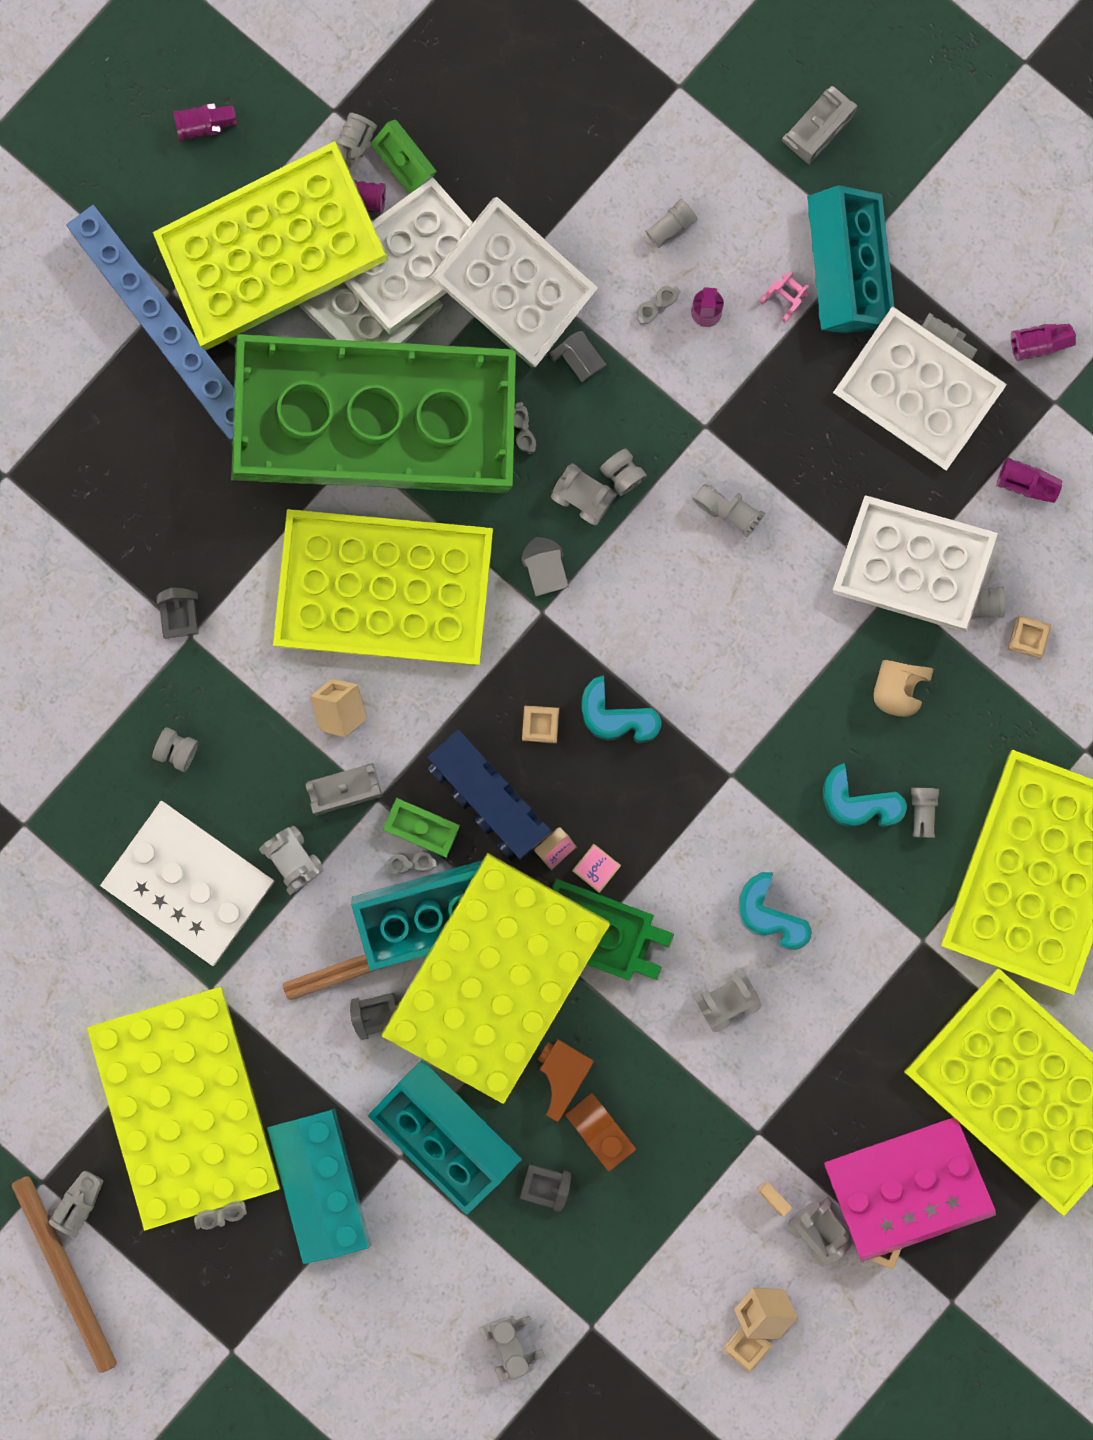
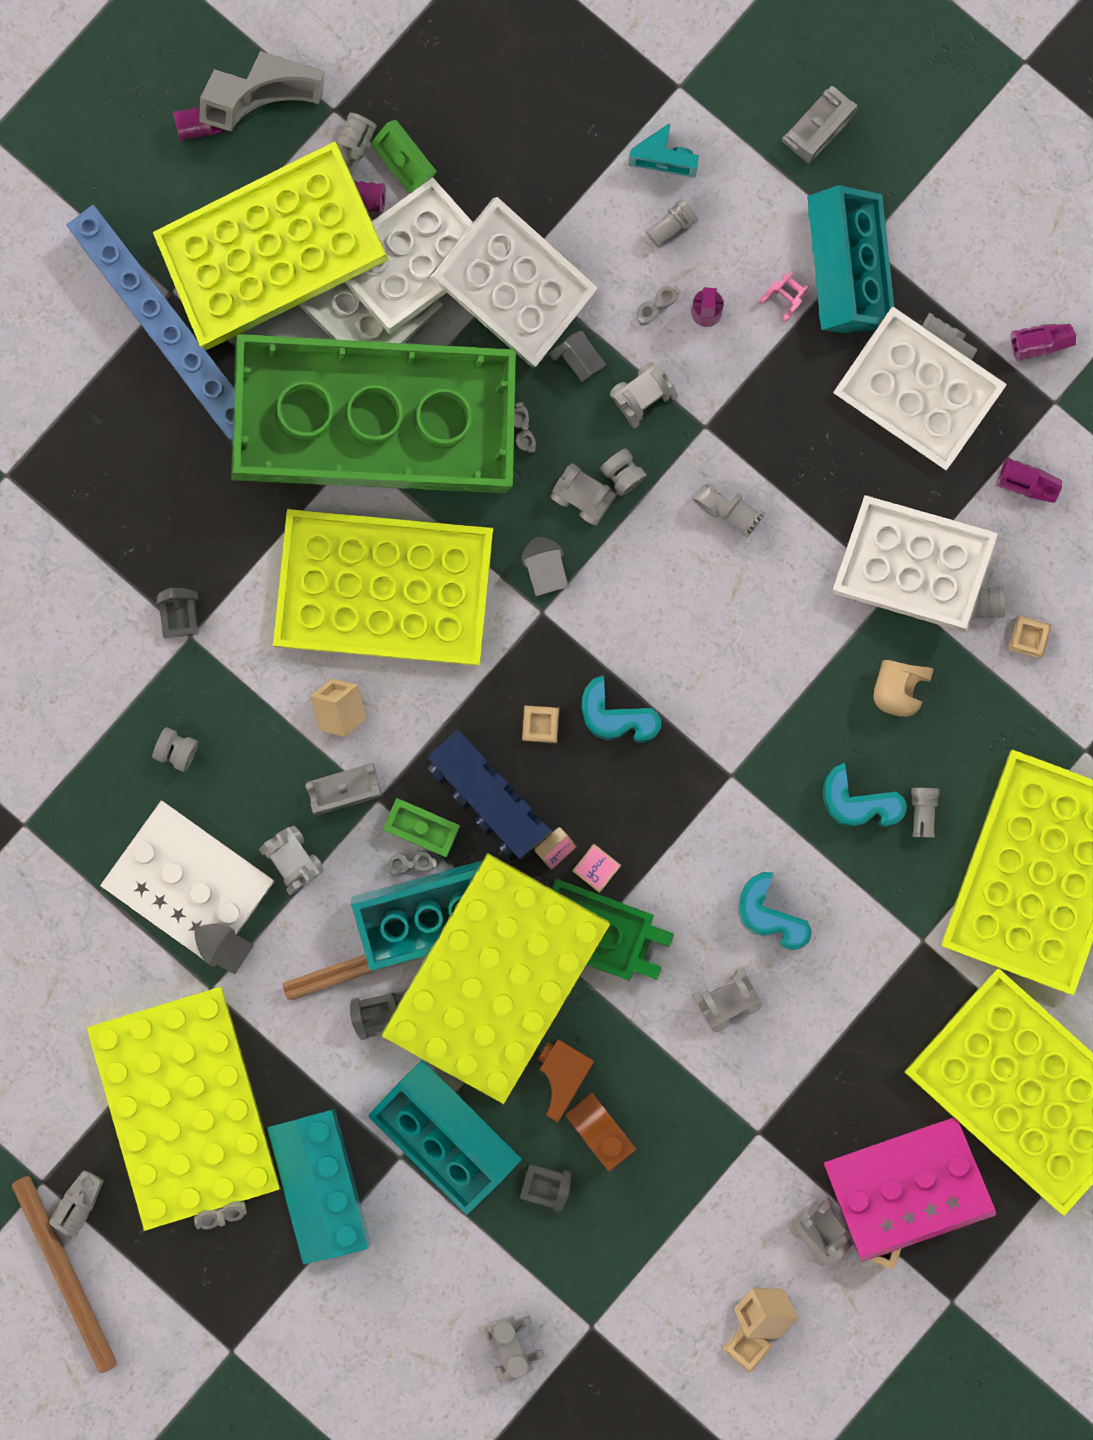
tan tile [757,1180,792,1216] -> none
none -> dark grey tile [194,924,254,974]
none -> light grey arch [199,51,325,132]
none -> light grey piece [610,362,678,429]
none -> teal slope [629,123,699,178]

